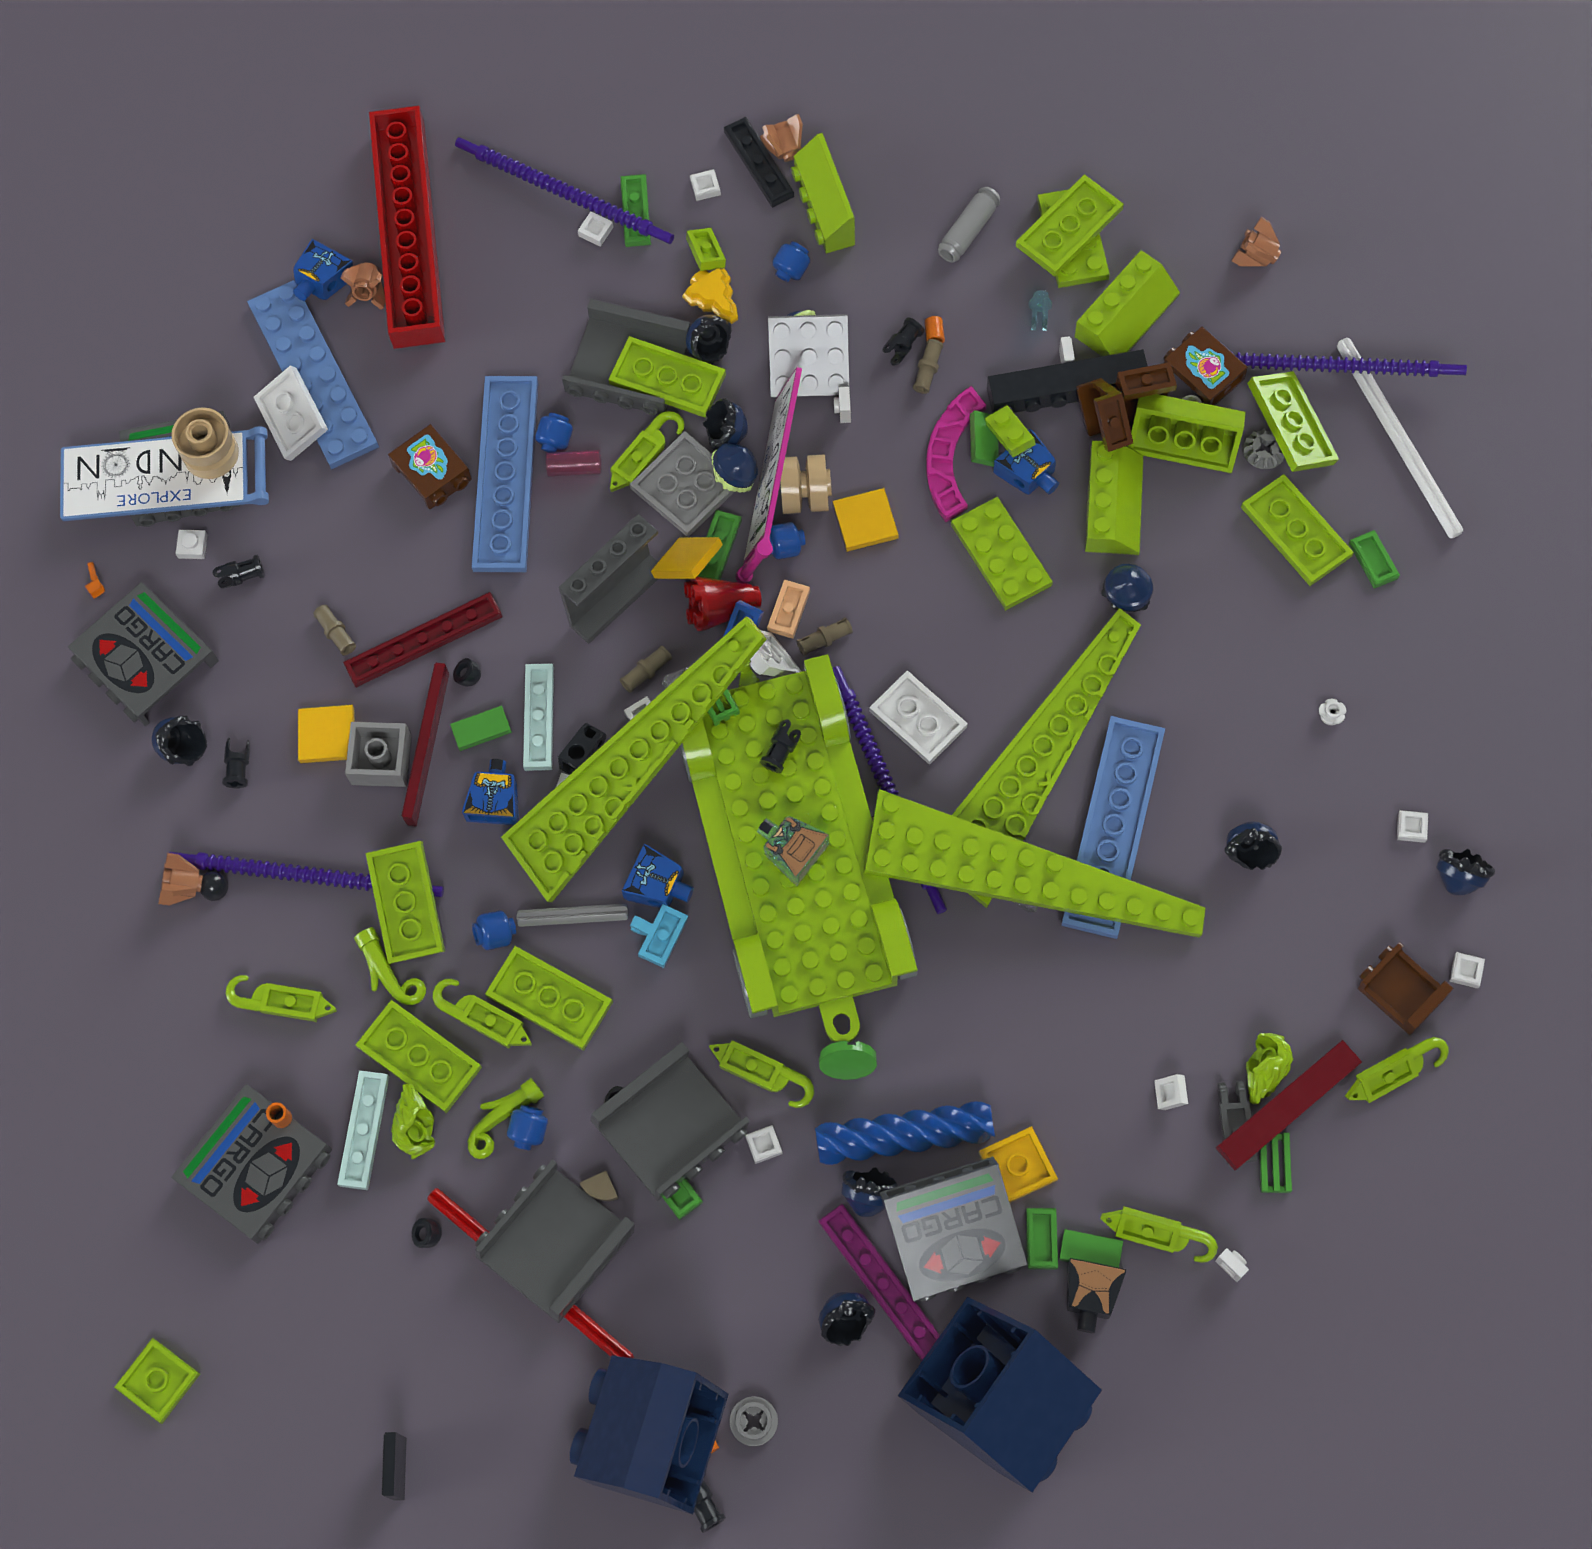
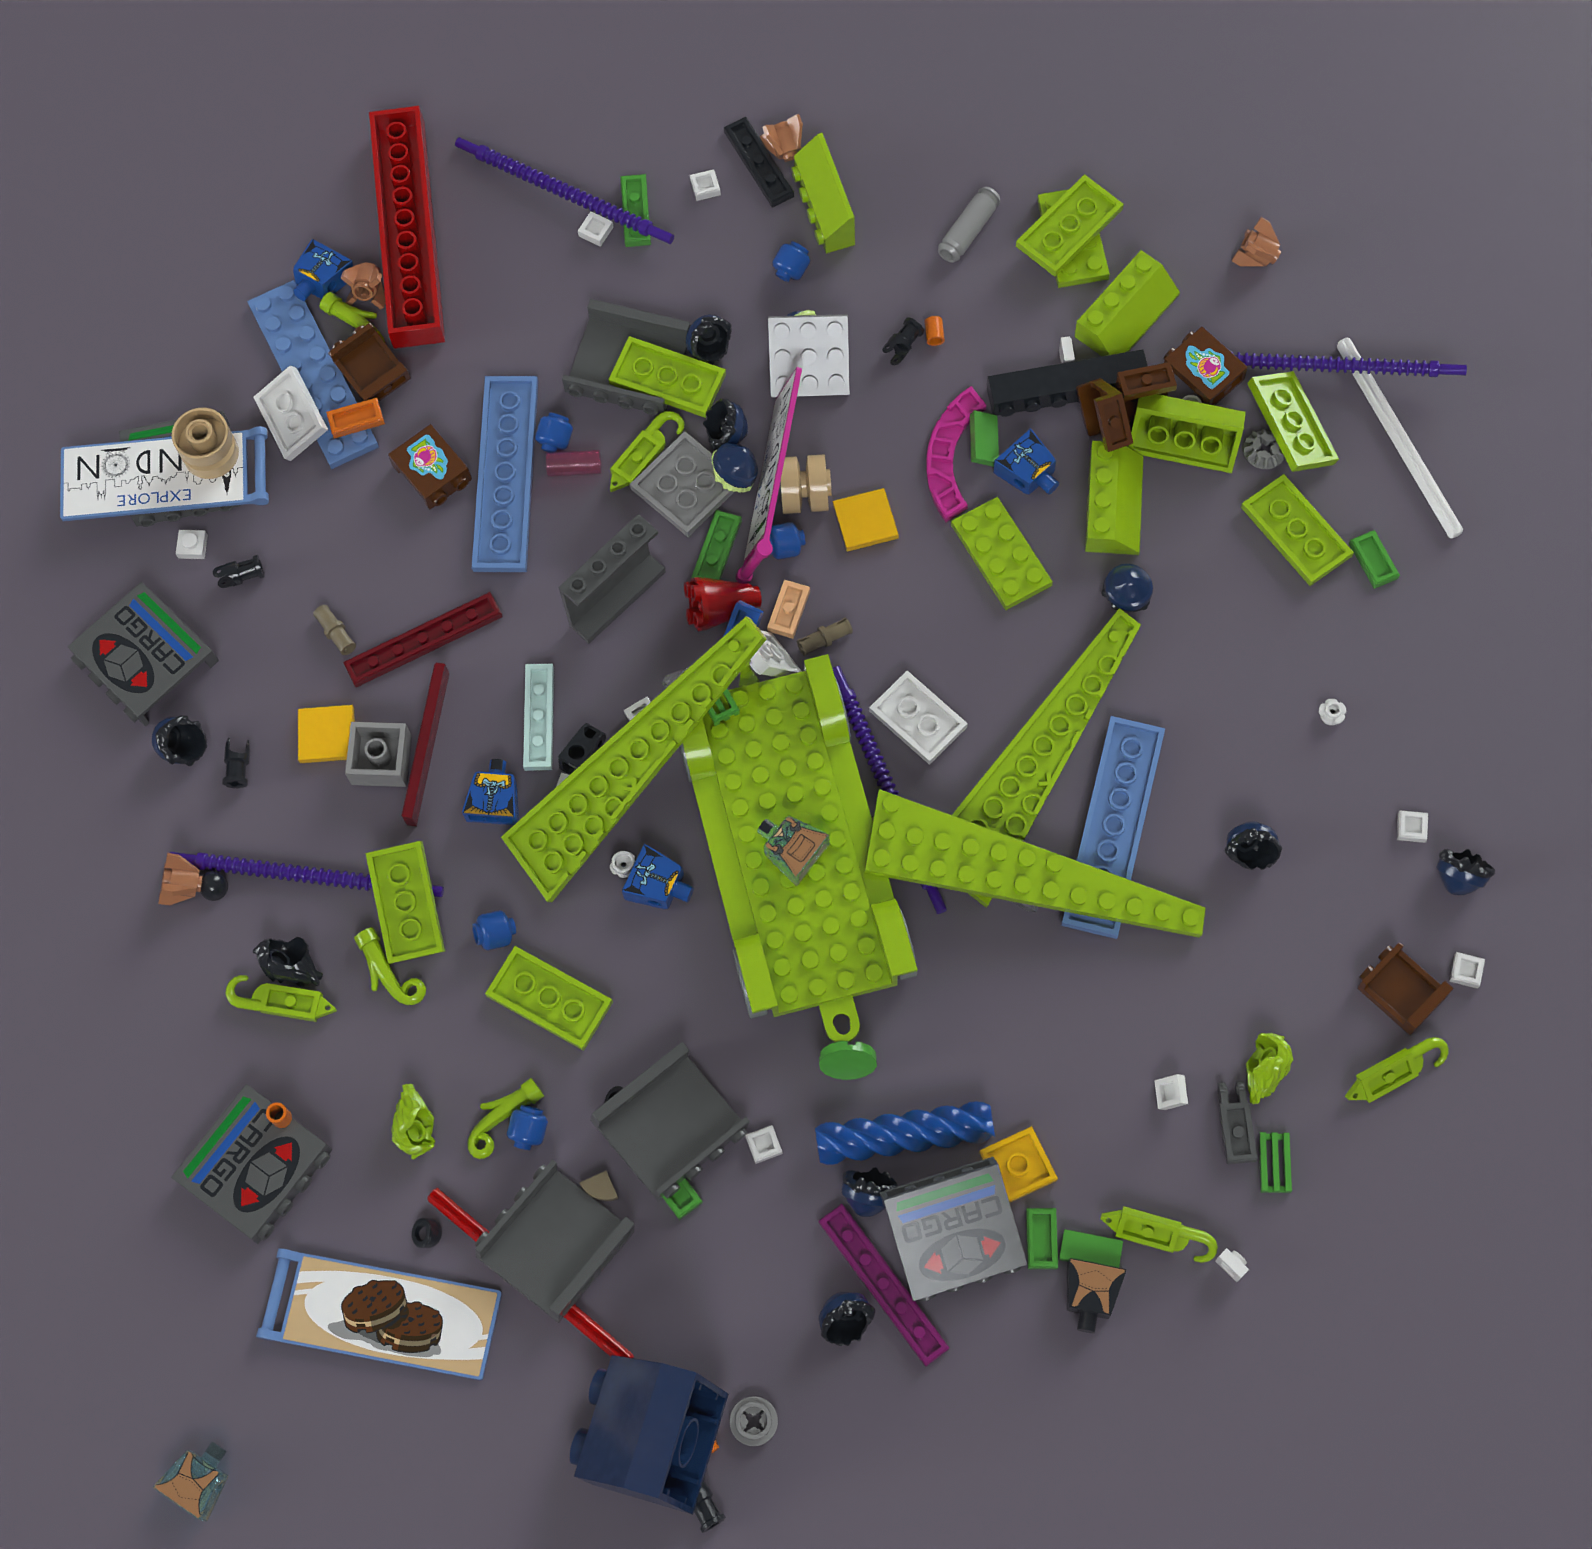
orange hand [85,562,105,599] -> none
lime tile [114,1338,200,1424] -> none
light aqua plate [337,1071,389,1190] -> none
lime plate [356,1000,482,1114] -> none
black tile [382,1432,407,1501] -> none
lime plate [433,979,532,1049] -> none
bright green tile [450,706,512,751] -> none
black piece [453,658,481,687] -> none
light grey axle [516,904,629,927] -> none
dark tan pin [619,646,672,693] -> none
medium azure plate [630,904,688,968] -> none
yellow tile [651,537,723,579] -> none
yellow rock [682,268,738,324] -> none
lime plate [686,228,726,271] -> none
lime plate [709,1040,814,1108] -> none
black piece [760,719,801,773] -> none
white plate [834,387,851,423] -> none
dark blue slope [898,1297,1102,1493] -> none
dark tan pin [913,339,943,394] -> none
lime plate [985,405,1036,457] -> none
clear light blue arm [1029,290,1052,331] -> none
dark red tile [1215,1040,1362,1170] -> none
none -> torso [153,1441,228,1522]
none -> black hair [253,937,323,987]
none -> flag [256,1248,502,1380]
none -> lime plant [319,292,385,342]
none -> orange tile [326,398,385,439]
none -> reddish brown panel [328,323,411,401]
none -> white plate [610,851,636,878]

